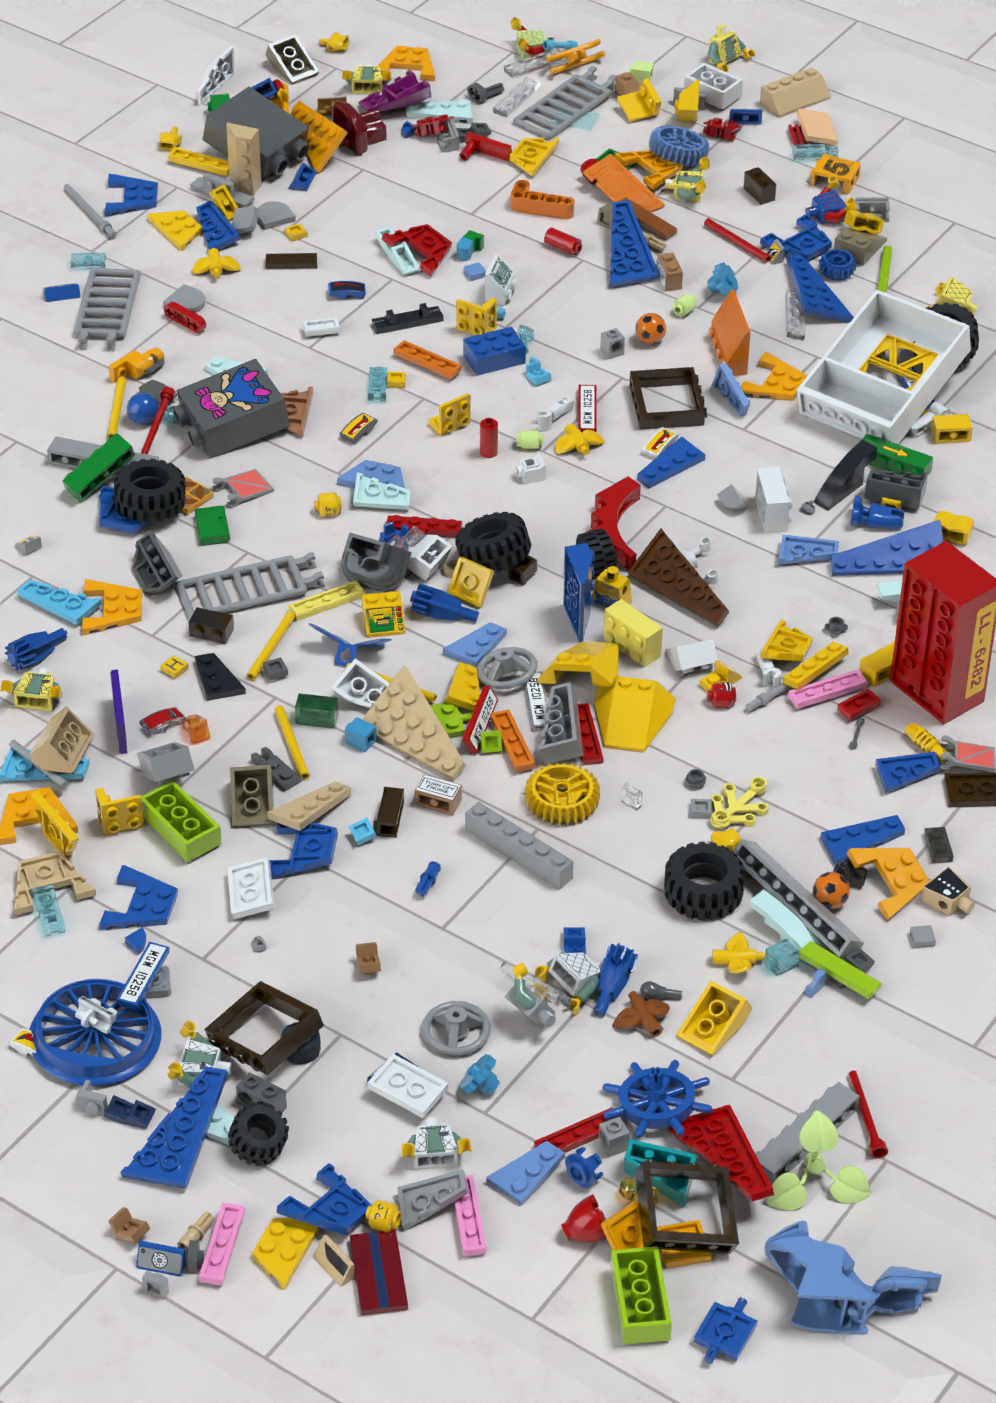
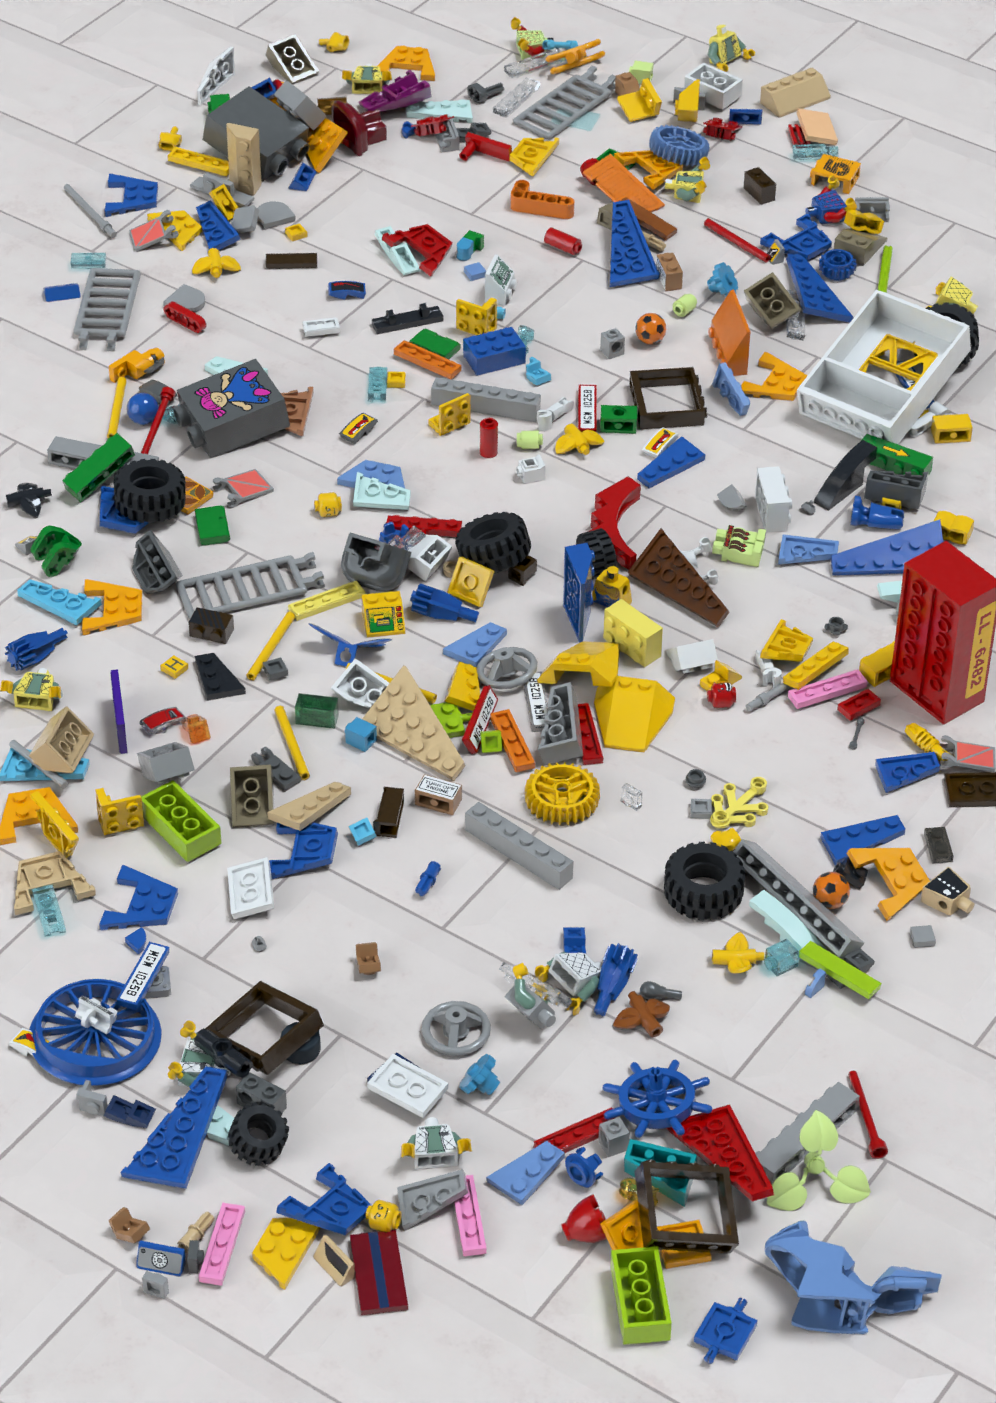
yellow slope [676,980,753,1056] -> none
none -> black plant [6,483,52,518]
none -> green piece [30,525,82,577]
none -> flag [129,210,179,252]
none -> black piece [194,1028,252,1078]
none -> light grey brick [273,80,327,131]
none -> green piece [409,328,461,359]
none -> light grey brick [431,377,541,422]
none -> green brick [600,405,637,434]
none -> yellowish green hips [712,525,766,567]
none -> dark tan slope [744,272,801,329]

